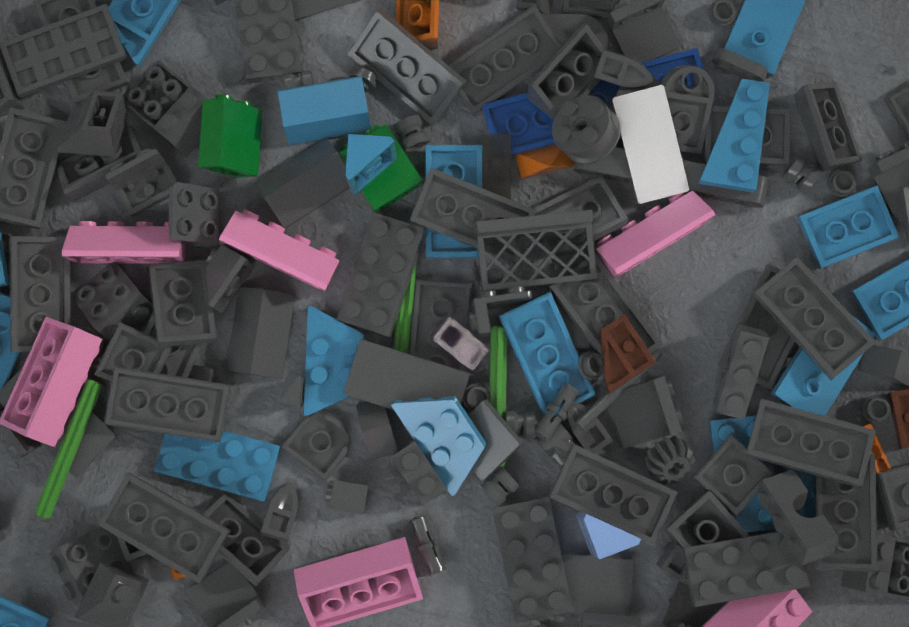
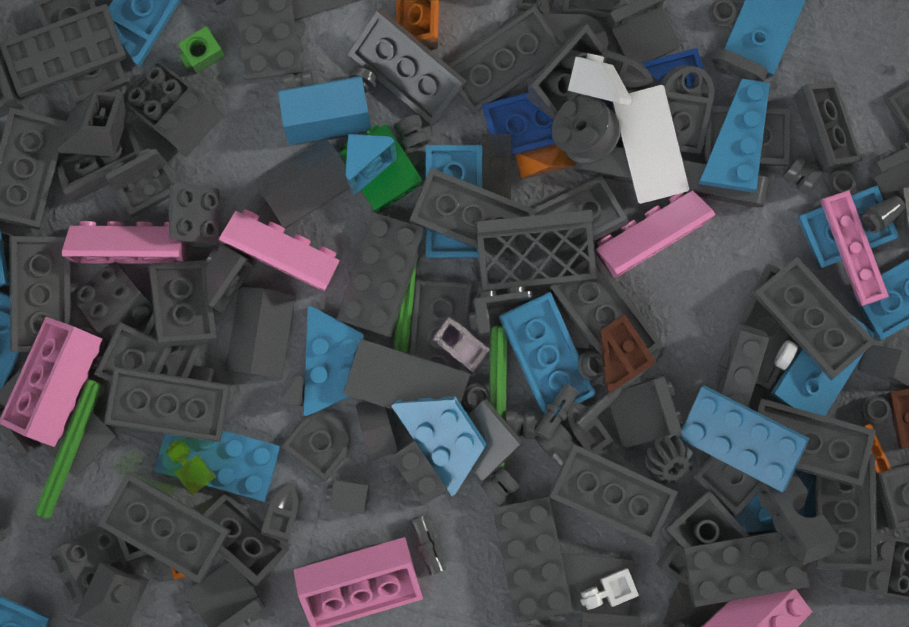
green brick [198,94,263,178] -> none
light blue slope [576,511,641,559] -> none
none -> clear neon green plate [166,439,217,495]
none -> bright green brick [178,26,225,73]
none -> white slope [568,53,632,105]
none -> white plate [580,568,639,610]
none -> dark azure plate [679,386,810,493]
none -> white tile [774,340,798,370]
none -> bright pink tile [820,190,889,307]
none -> dark grey cone [861,196,905,234]

